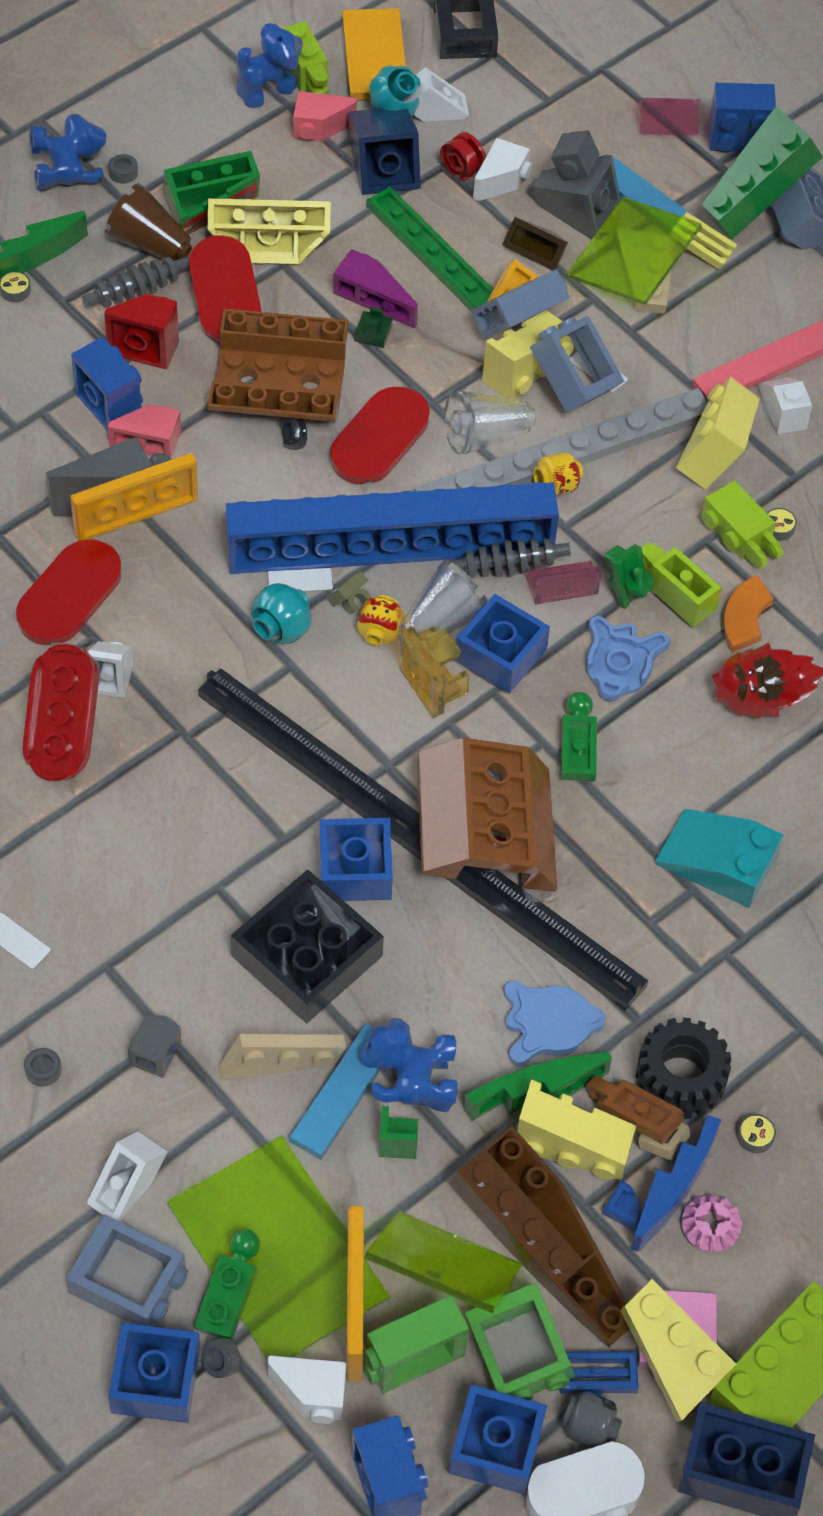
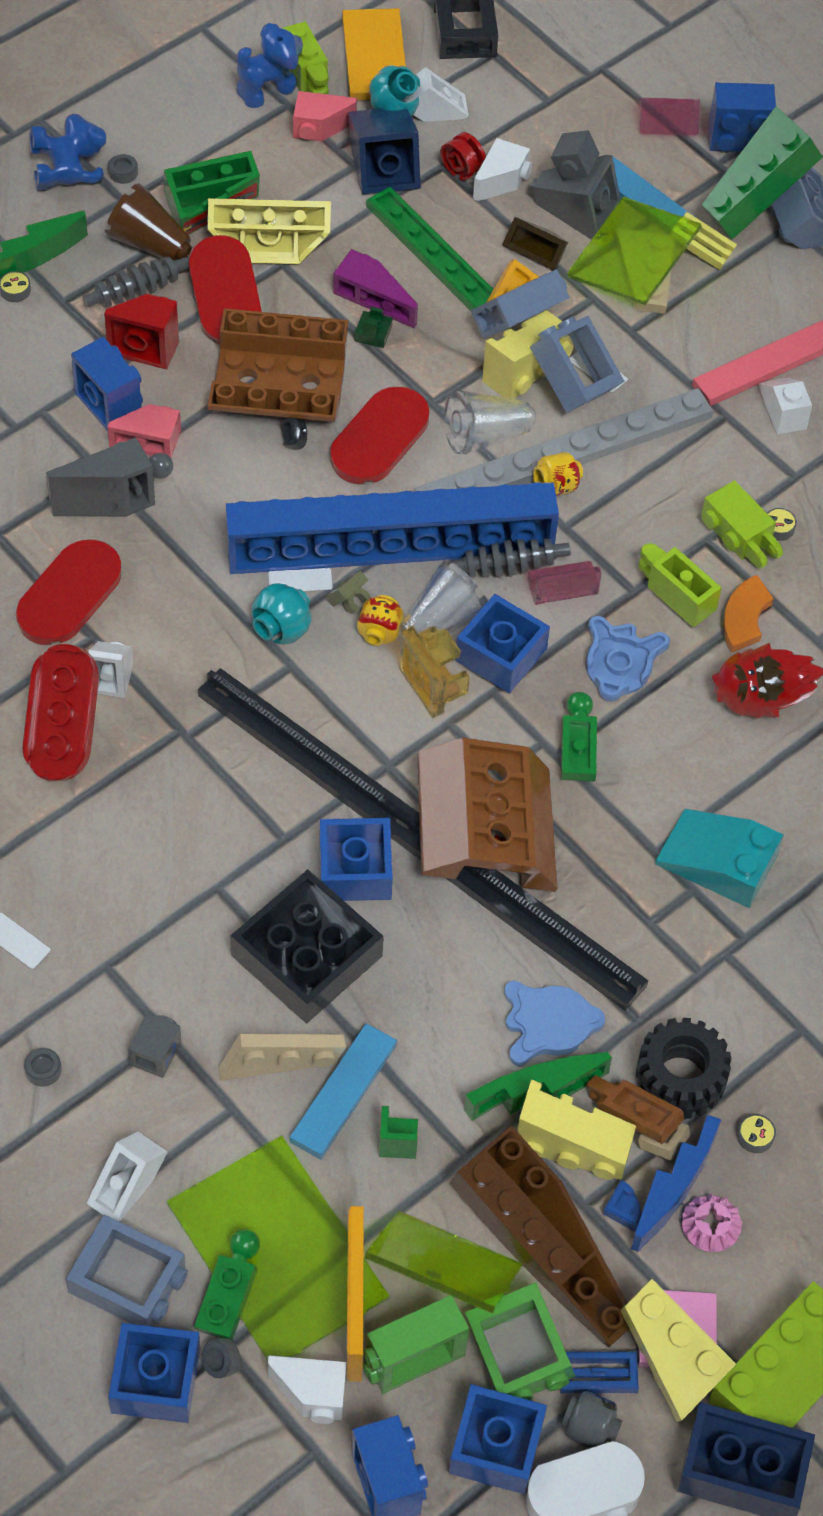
light orange tile [70,453,198,541] -> none
blue animal [360,1018,457,1112] -> none
green hips [604,544,655,609] -> none
light yellow wedge [676,377,760,490] -> none

